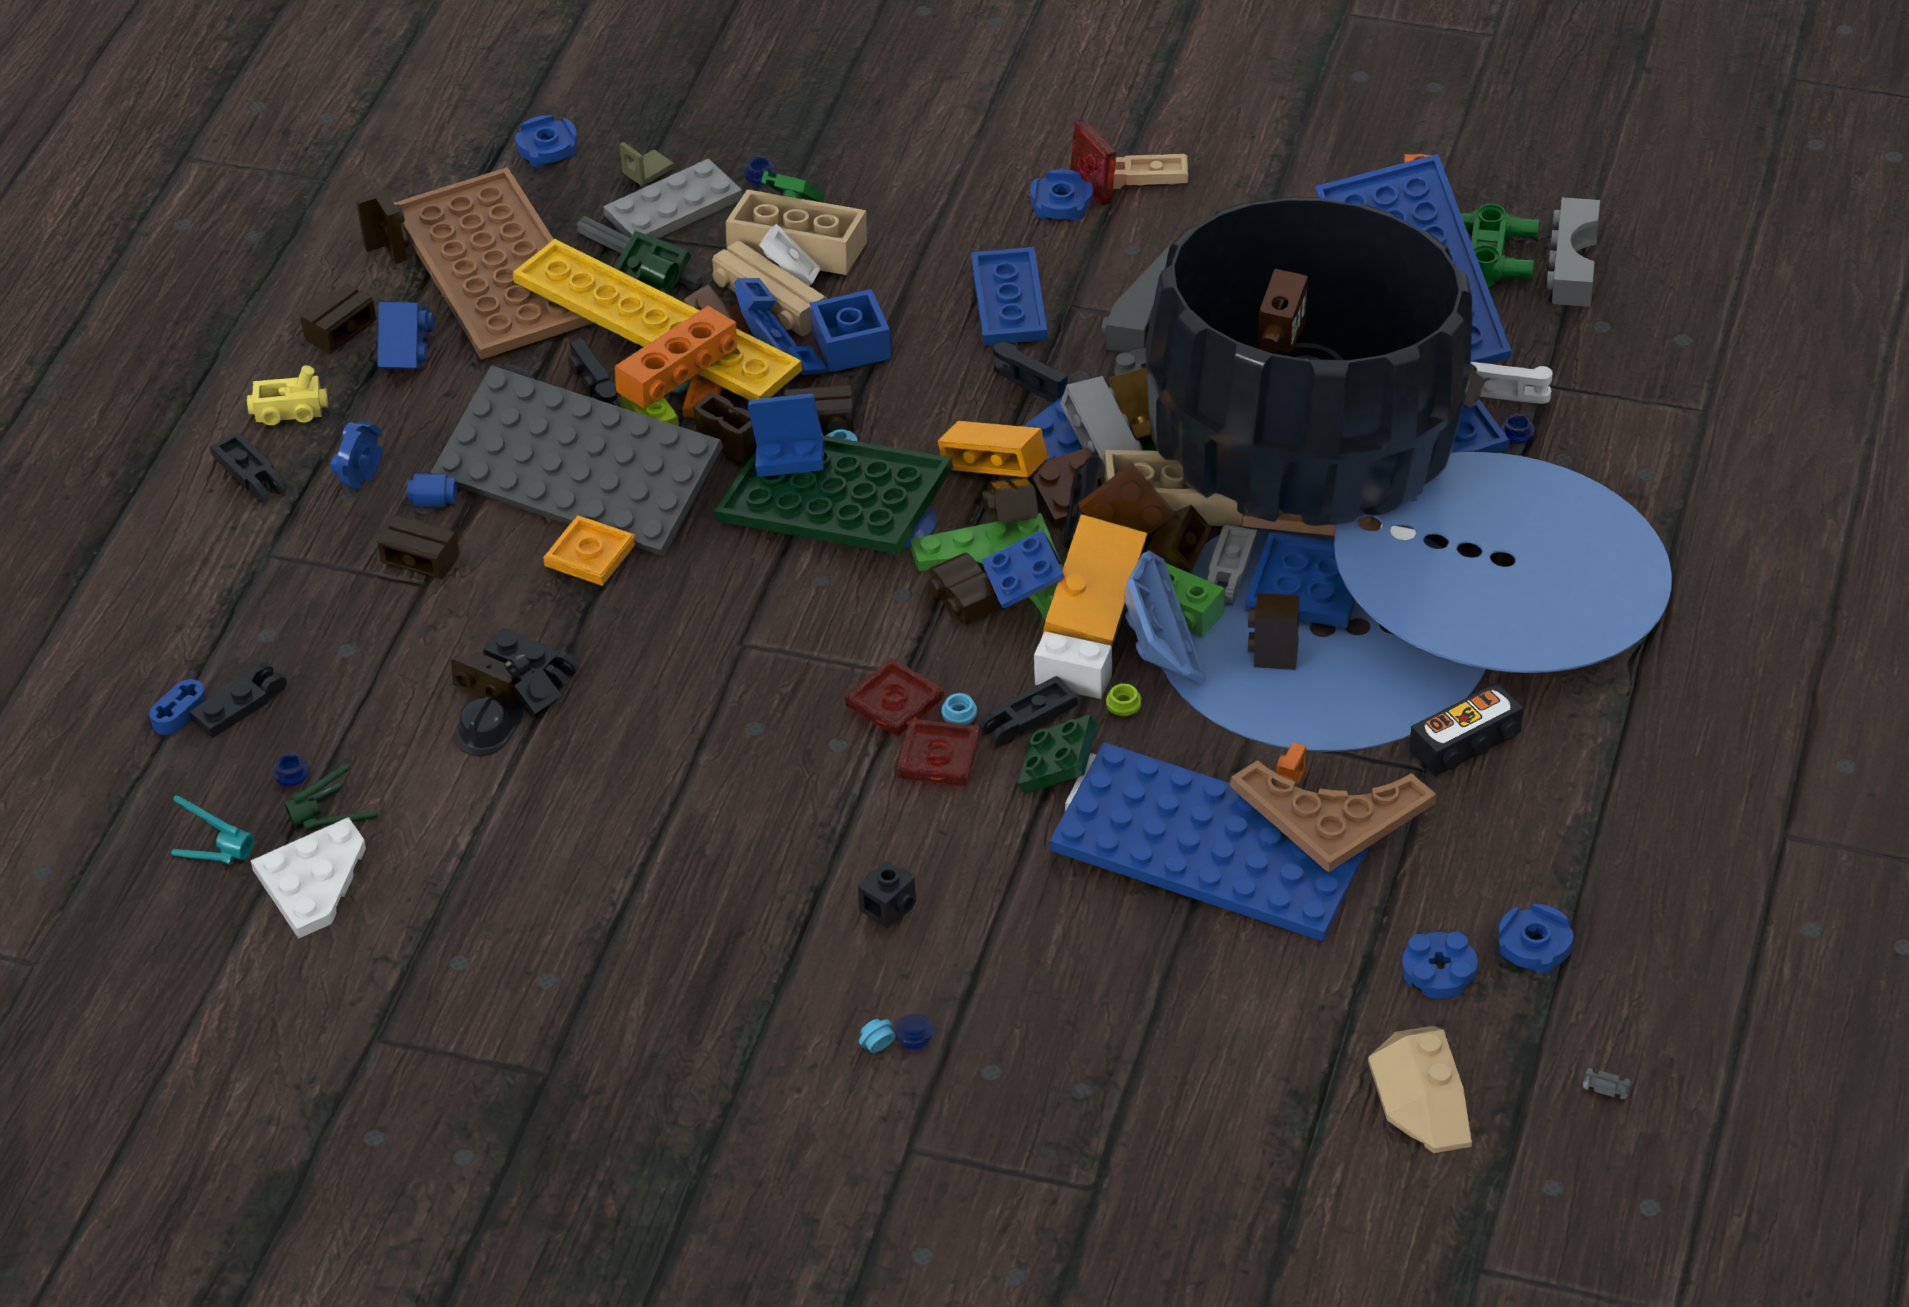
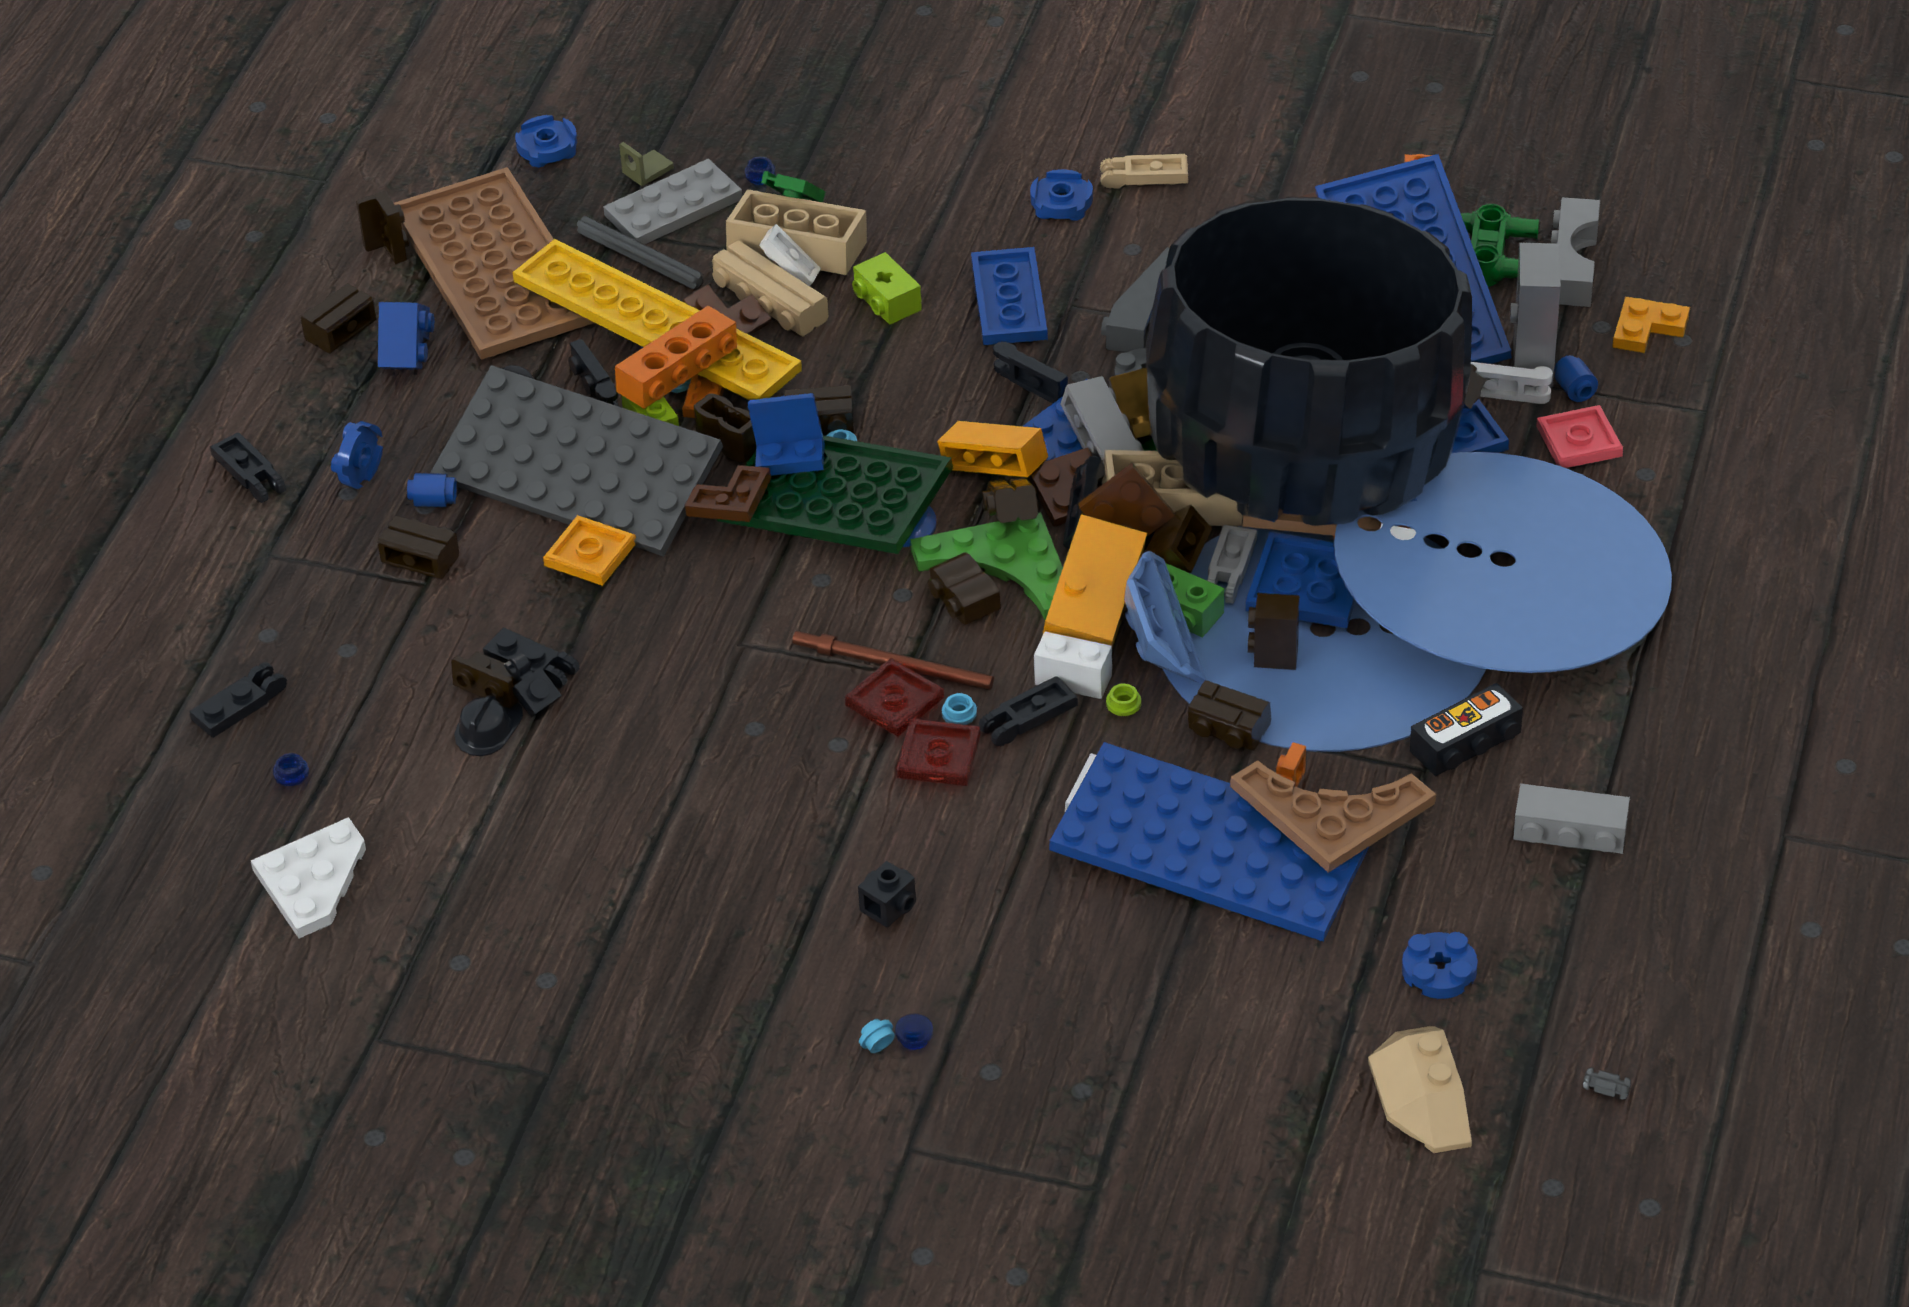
blue beam [149,679,206,735] -> none
teal plant [171,795,254,865] -> none
light yellow brick [247,365,328,425] -> none
dark green plant [284,764,378,831] -> none
dark green plate [614,230,692,295] -> none
blue slope [734,278,828,375] -> none
blue brick [810,289,891,373] -> none
blue bracket [981,529,1065,608] -> none
dark green plate [1018,715,1098,793] -> none
clear red plate [1070,119,1117,206] -> none
reddish brown torso [1258,269,1308,354] -> none
blue plate [1498,904,1574,974] -> none
clear blue plate [1501,413,1535,444] -> none
none -> reddish brown plate [685,465,771,522]
none -> copper bar [792,631,994,690]
none -> lime brick [852,252,922,325]
none -> dark brown brick [1187,680,1271,751]
none -> light grey brick [1510,243,1561,387]
none -> light grey brick [1513,783,1630,854]
none -> coral plate [1536,405,1623,468]
none -> blue brick [1554,355,1598,402]
none -> light orange plate [1613,297,1690,353]

